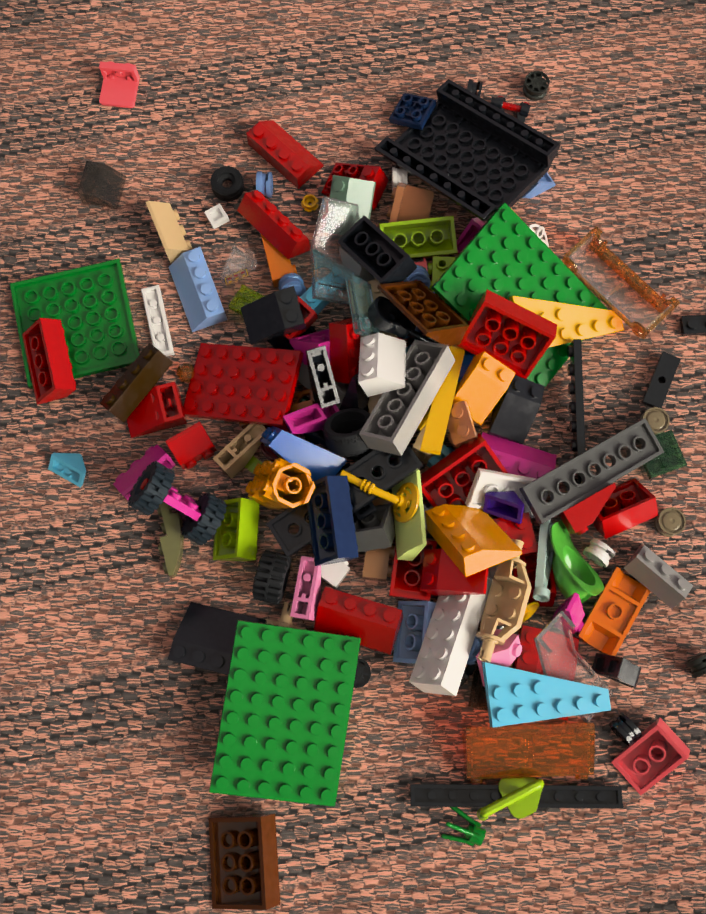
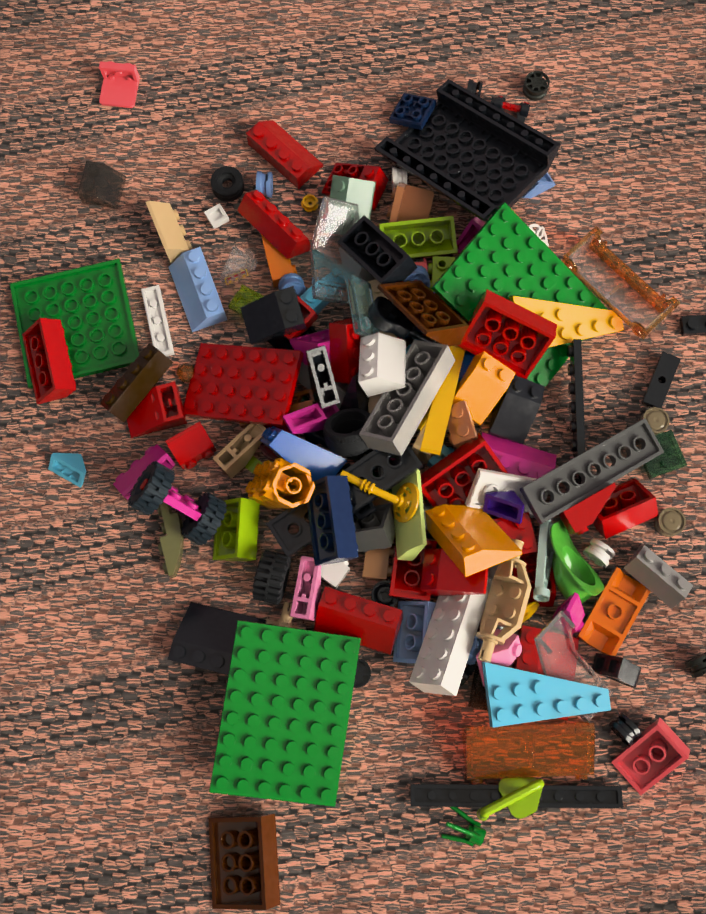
none -> black wheel [371,580,399,607]

